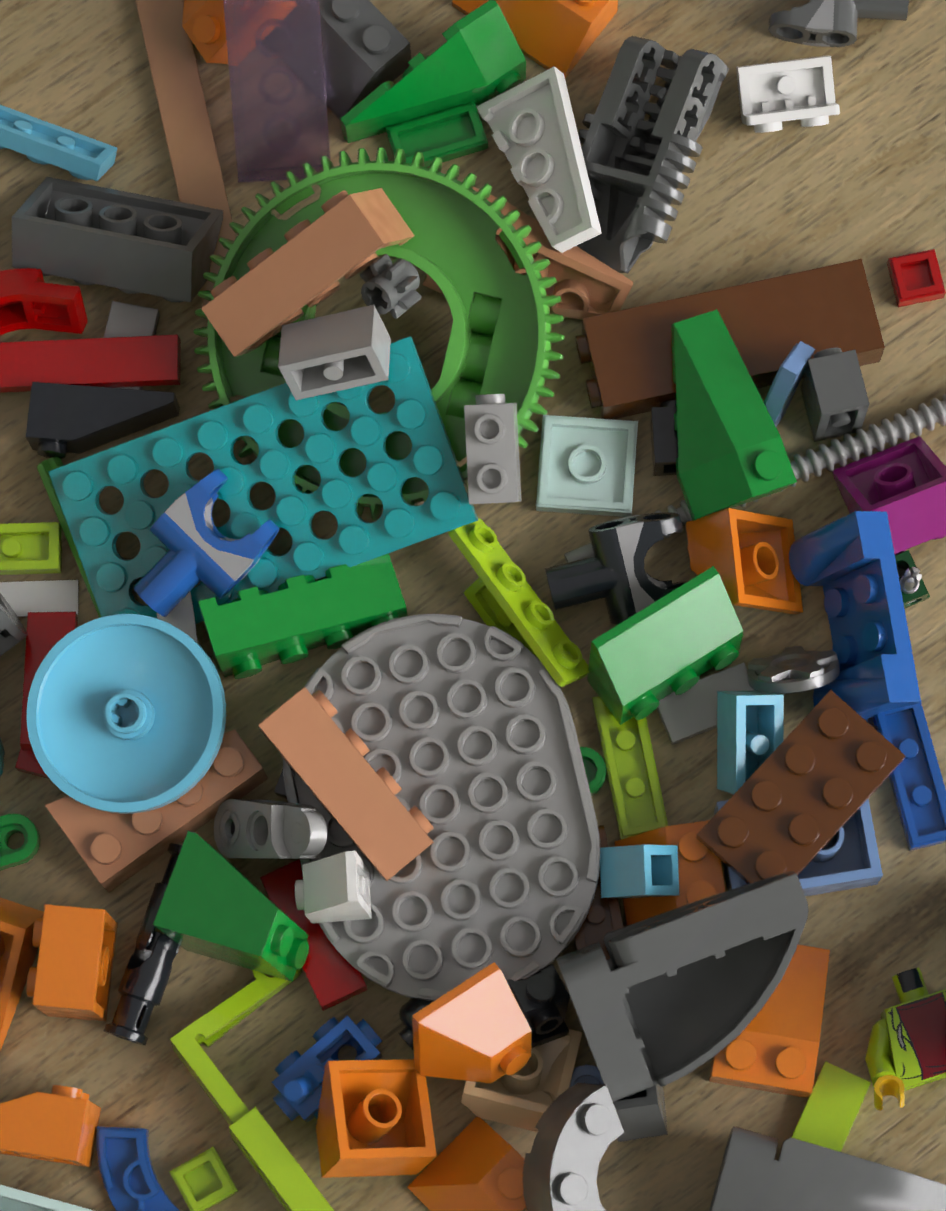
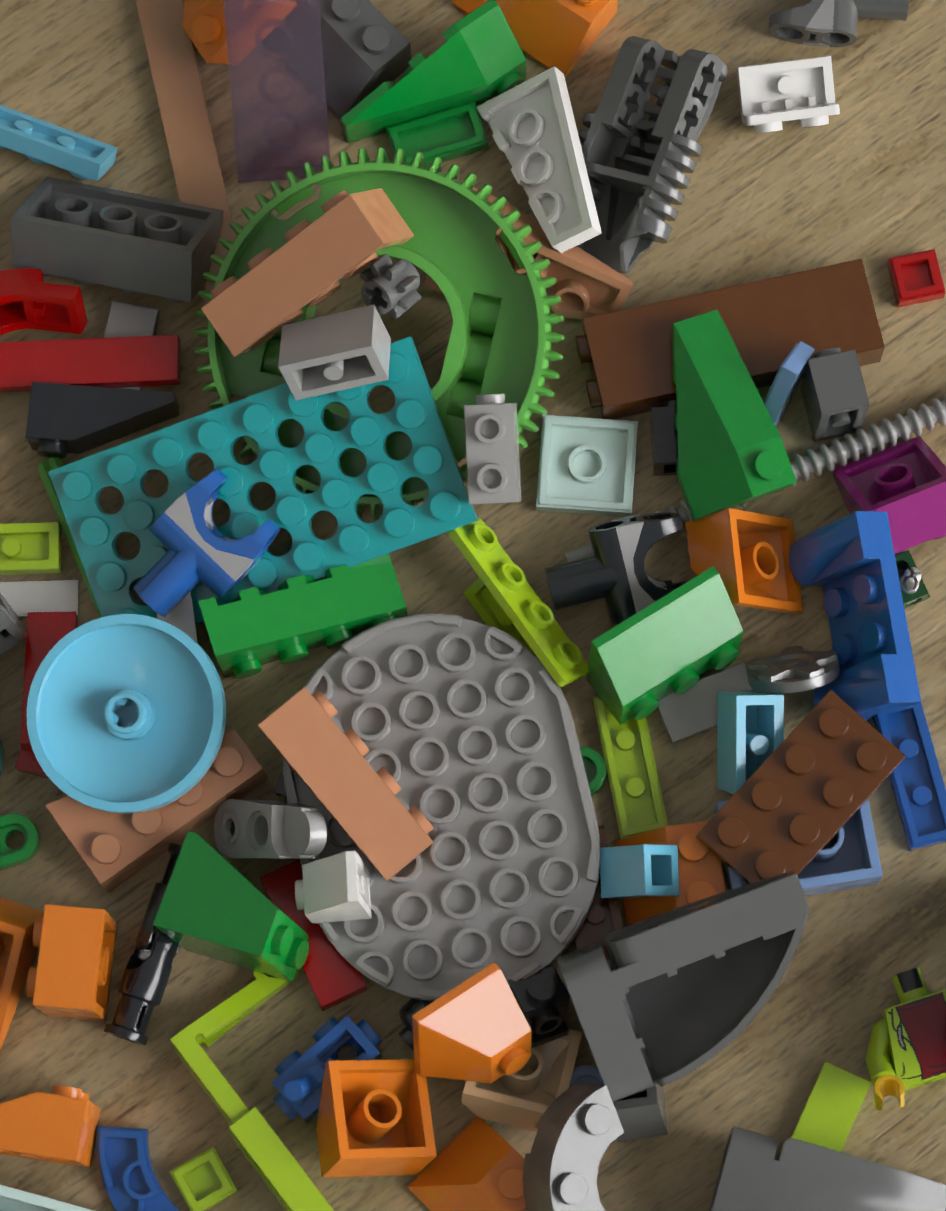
orange slope [709,945,830,1098] -> none

